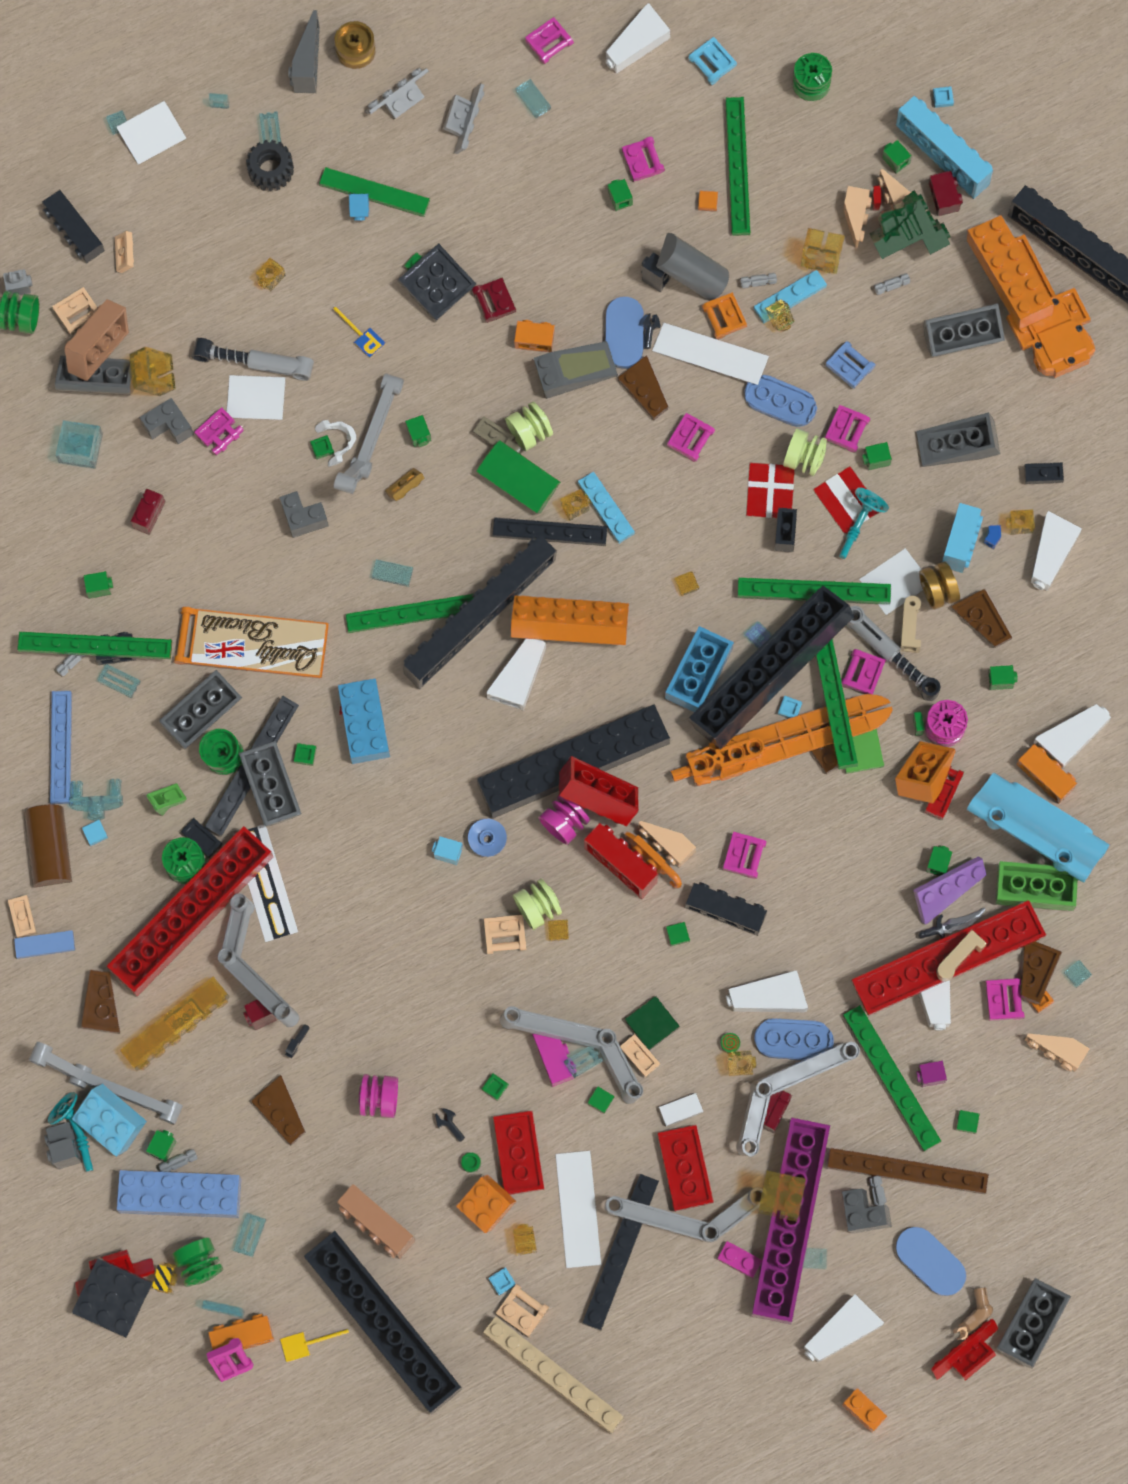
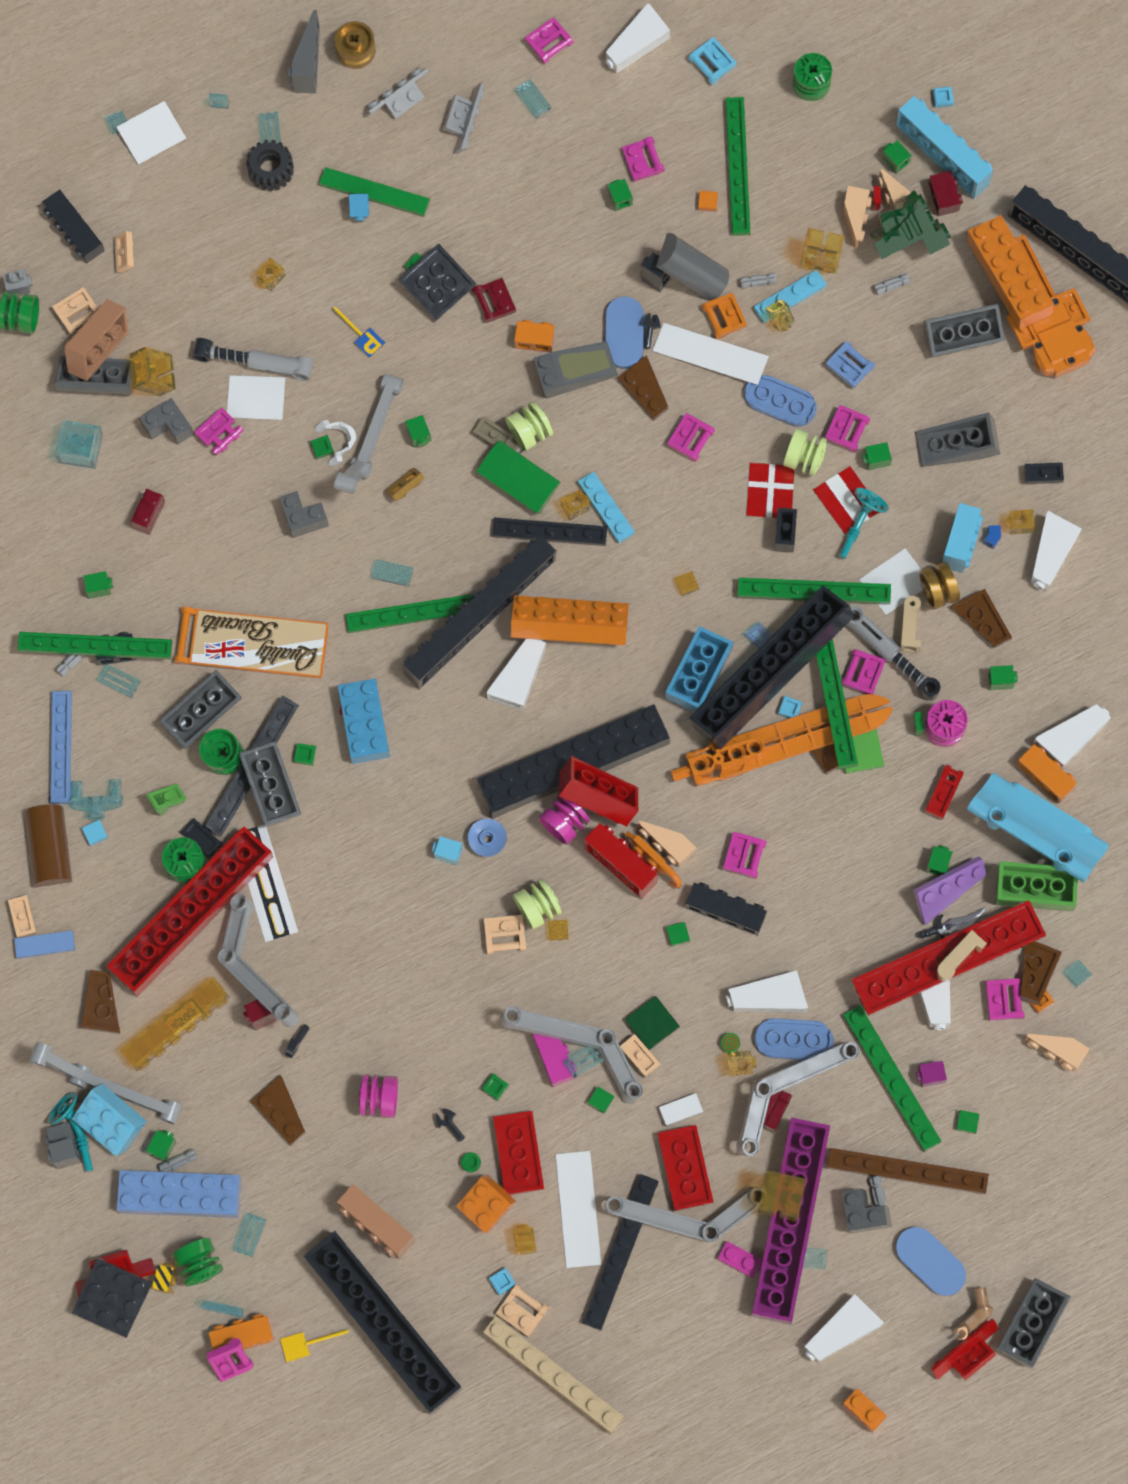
orange slope [895,741,956,803] -> none

